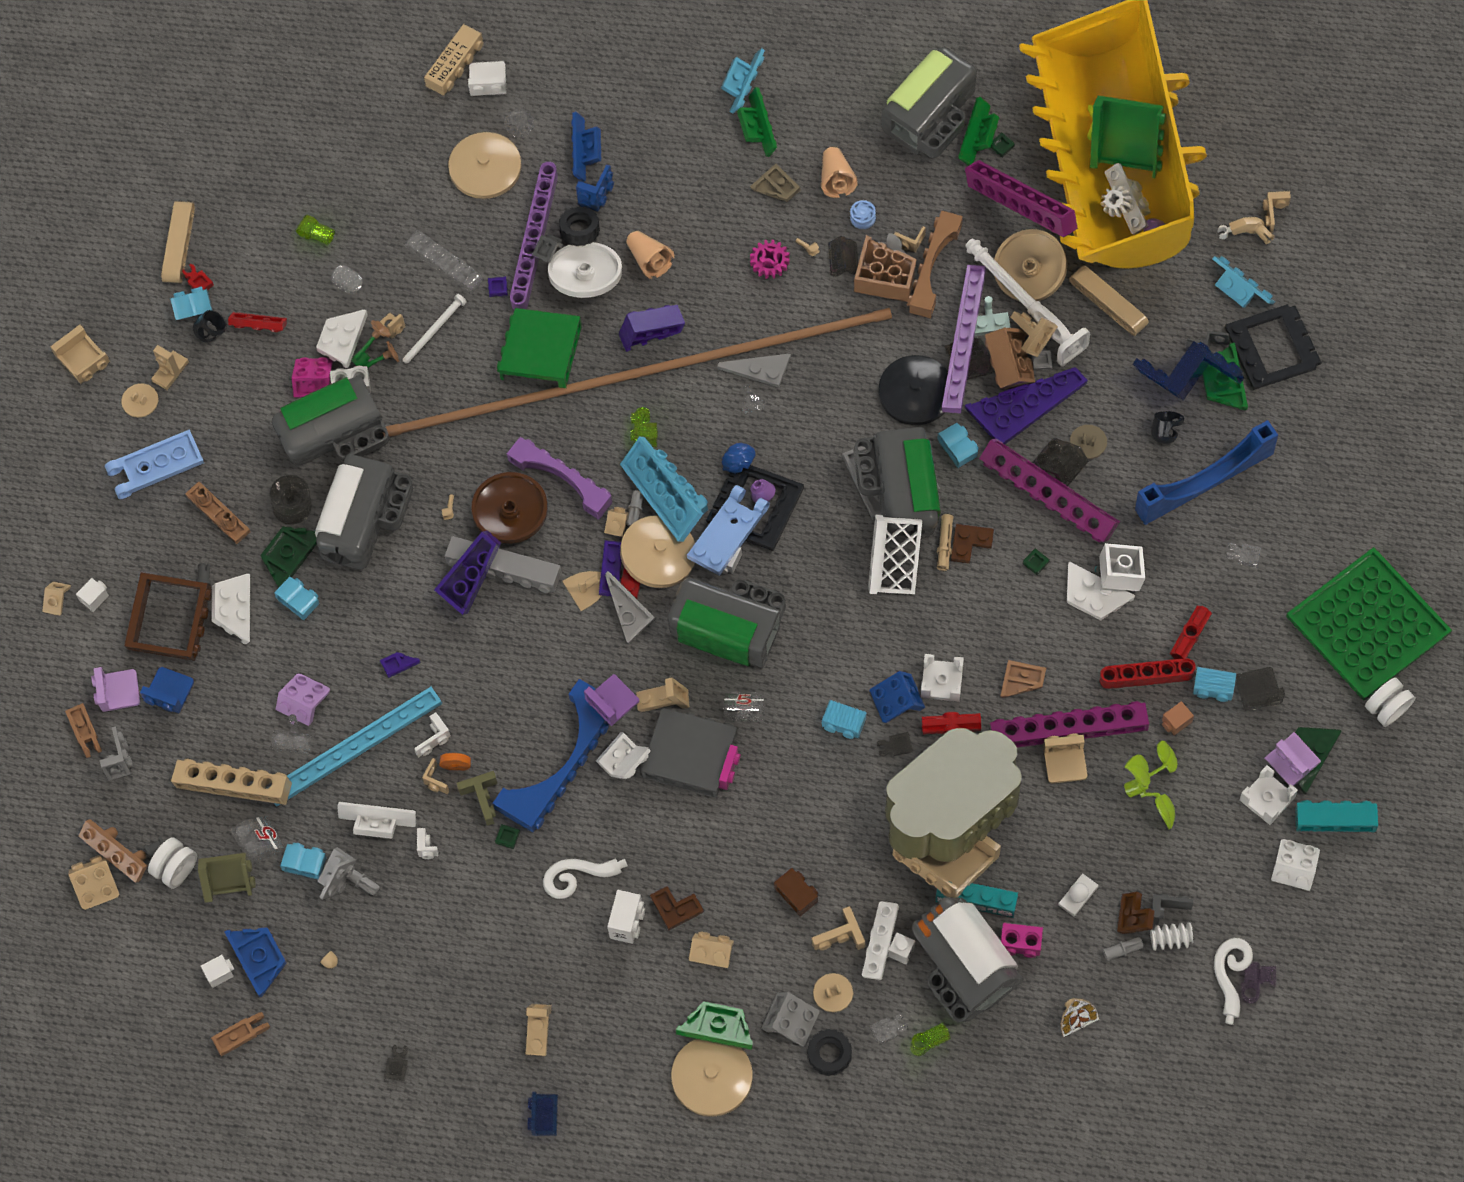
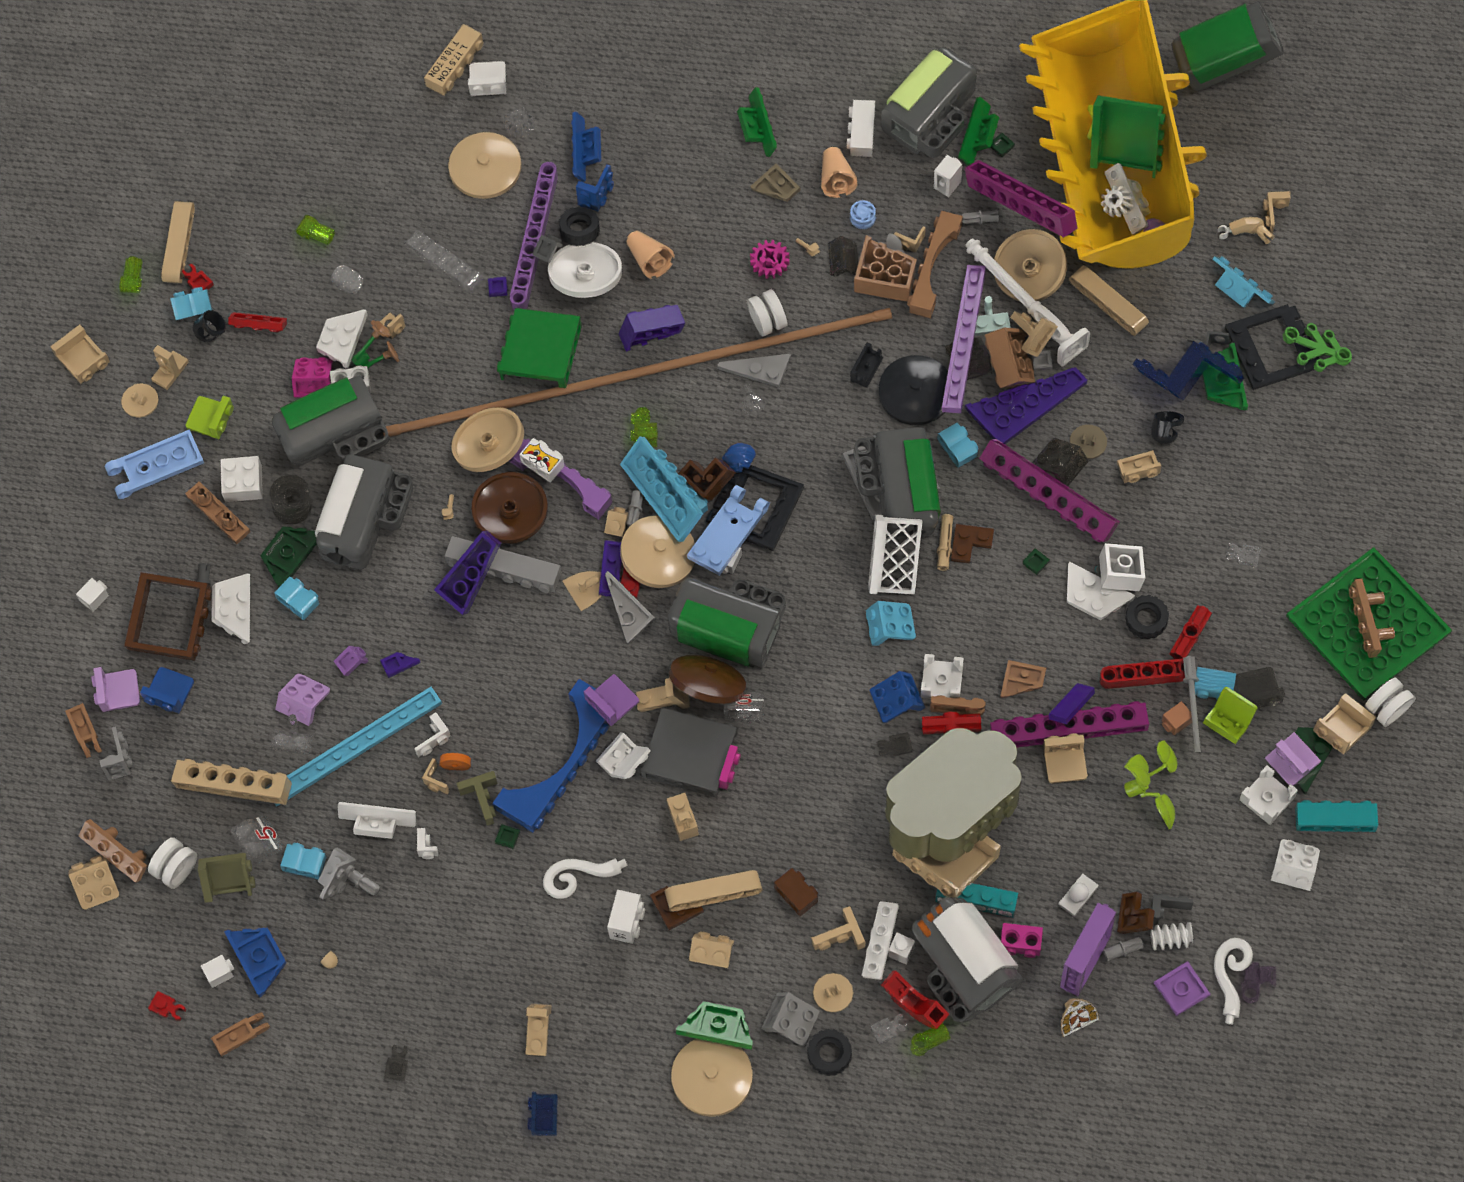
tan bracket [43,582,71,616] -> none
white bar [402,294,467,364] -> none
medium azure bracket [720,48,765,113] -> none
medium lavender cone [751,479,775,503] -> none
medium azure brick [822,700,866,739] -> none
blue arch [1135,420,1278,525] -> none
none -> clear neon green piece [120,256,143,293]
none -> red plate [148,991,186,1021]
none -> lime bracket [185,396,234,439]
none -> white brick [221,456,263,502]
none -> medium lavender bracket [334,646,368,676]
none -> tan dish [452,408,524,472]
none -> white brick [519,438,564,483]
none -> tan beam [664,870,763,911]
none -> tan hinge [667,793,699,841]
none -> reddish brown dish [669,655,746,704]
none -> reddish brown brick [678,457,736,501]
none -> white wheel [747,289,787,337]
none -> white brick [847,100,875,157]
none -> black hinge [850,342,884,388]
none -> medium azure bracket [866,601,916,646]
none -> red arch [881,970,949,1029]
none -> medium nougat hinge [930,695,986,715]
none -> white brick [934,155,962,197]
none -> light grey axle [962,210,999,225]
none -> dark purple tile [1049,683,1095,724]
none -> medium lavender window [1060,903,1116,997]
none -> tan bracket [1117,451,1161,483]
none -> black tyre [1125,595,1169,639]
none -> medium lavender tile [1154,961,1210,1016]
none -> green piece [1172,1,1284,91]
none -> light grey piece [1183,656,1201,752]
none -> lime bracket [1203,687,1258,745]
none -> bright green plant [1283,323,1352,372]
none -> tan panel [1313,693,1376,755]
none -> medium nougat plate [1349,579,1395,658]

